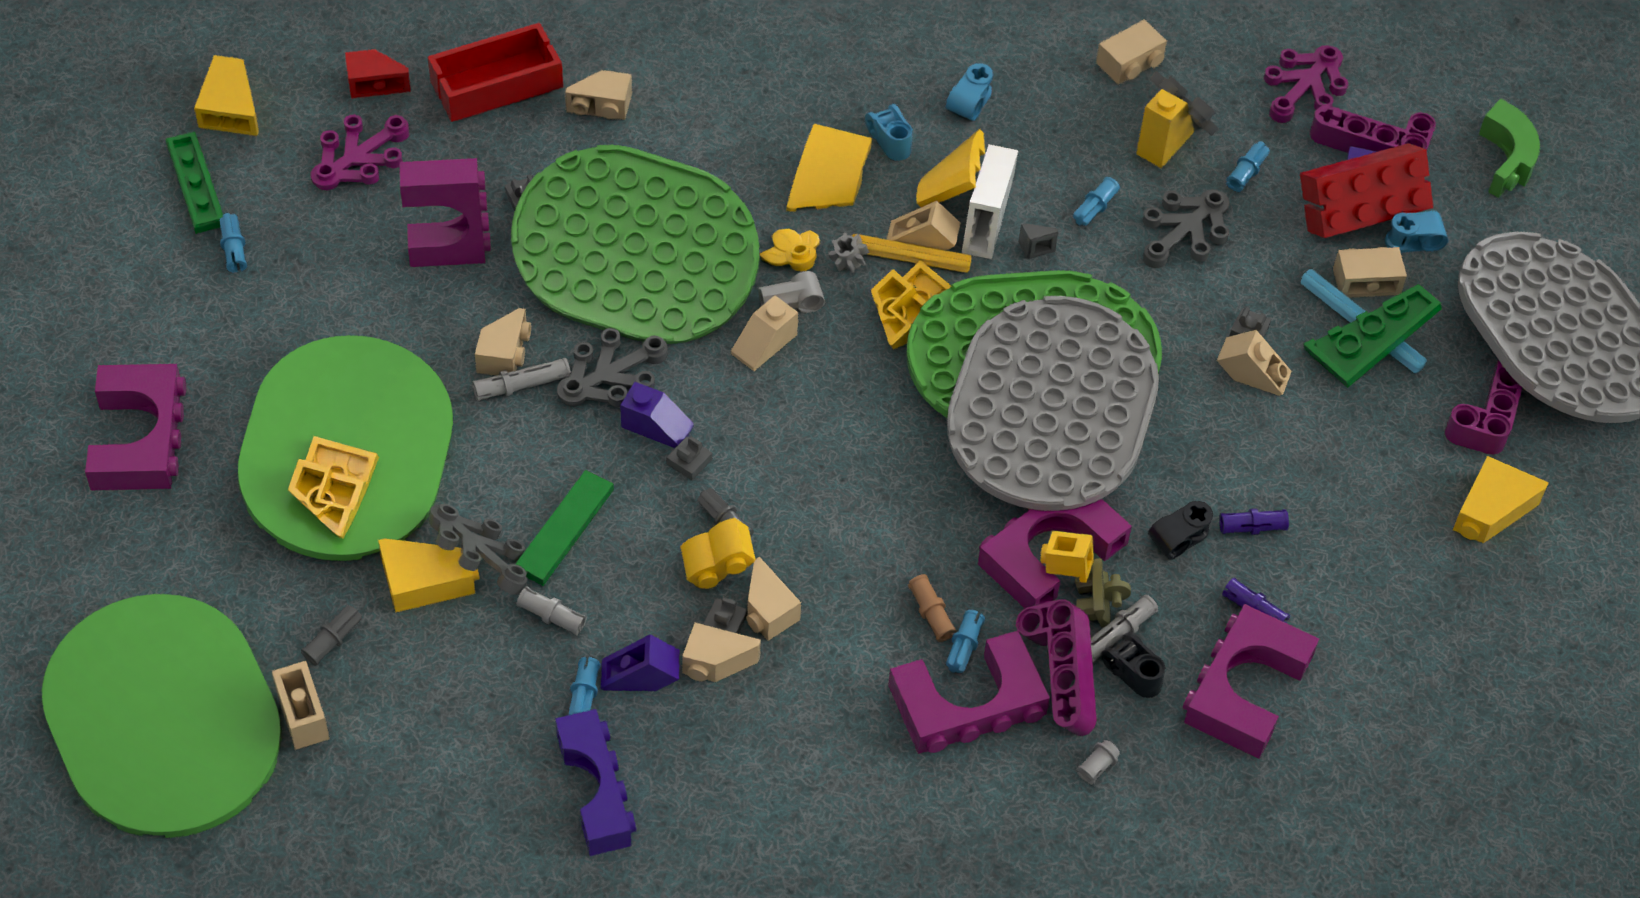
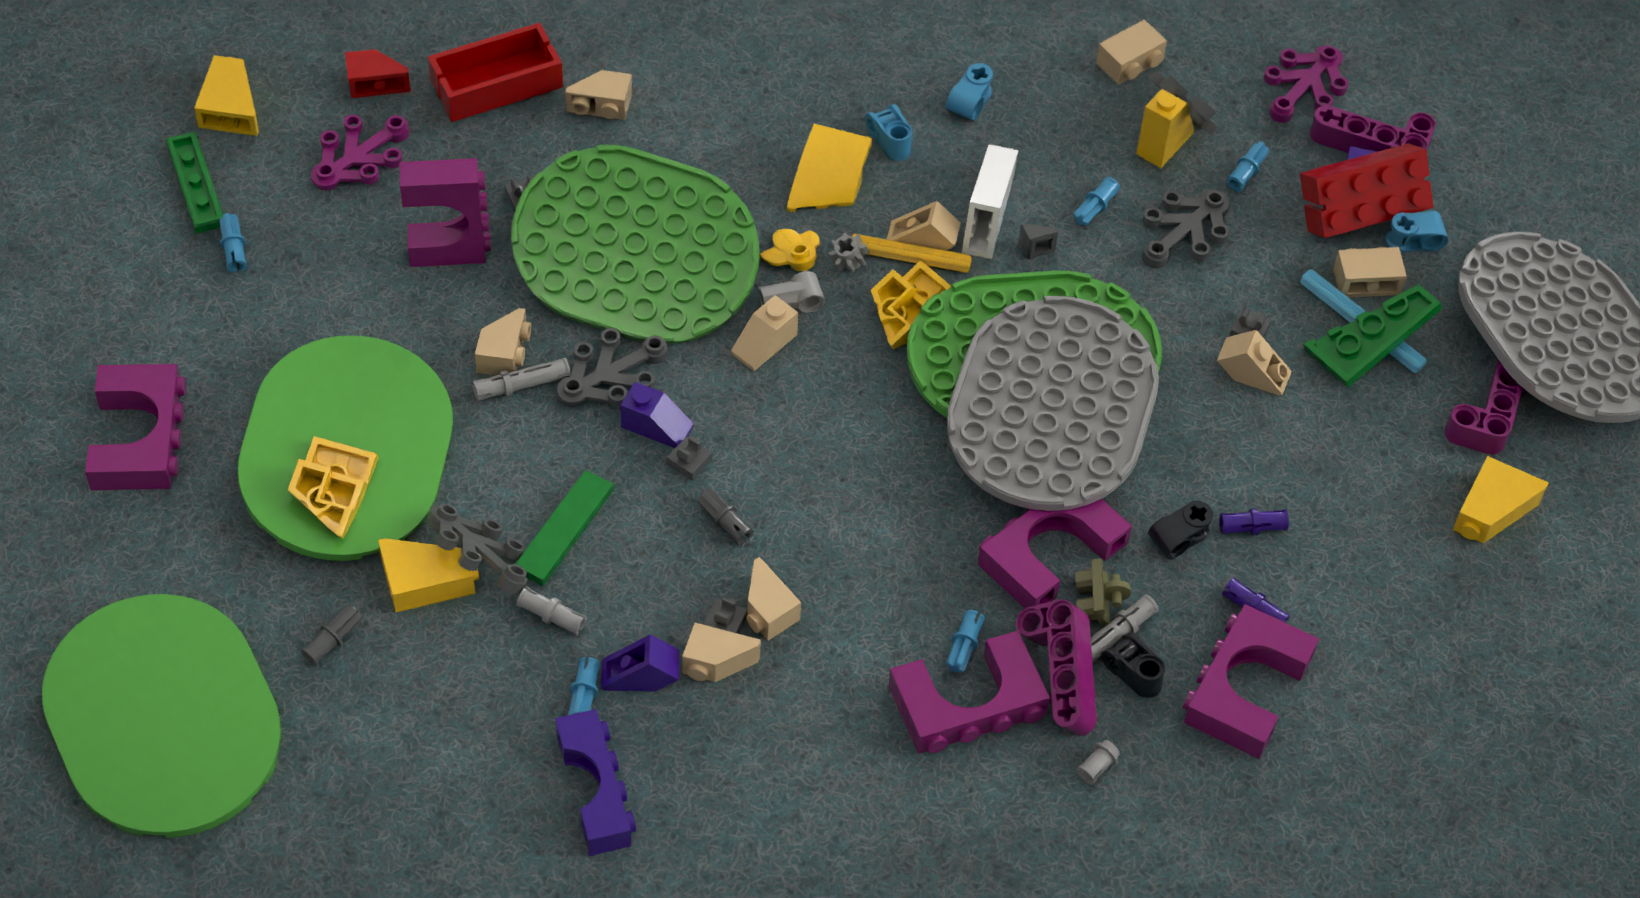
tan brick [272,661,329,750] -> none
yellow brick [680,518,756,589] -> none
medium nougat pin [908,574,957,642] -> none
yellow slope [916,129,985,207] -> none
yellow brick [1041,531,1094,583] -> none
bright green arch [1479,98,1540,198] -> none

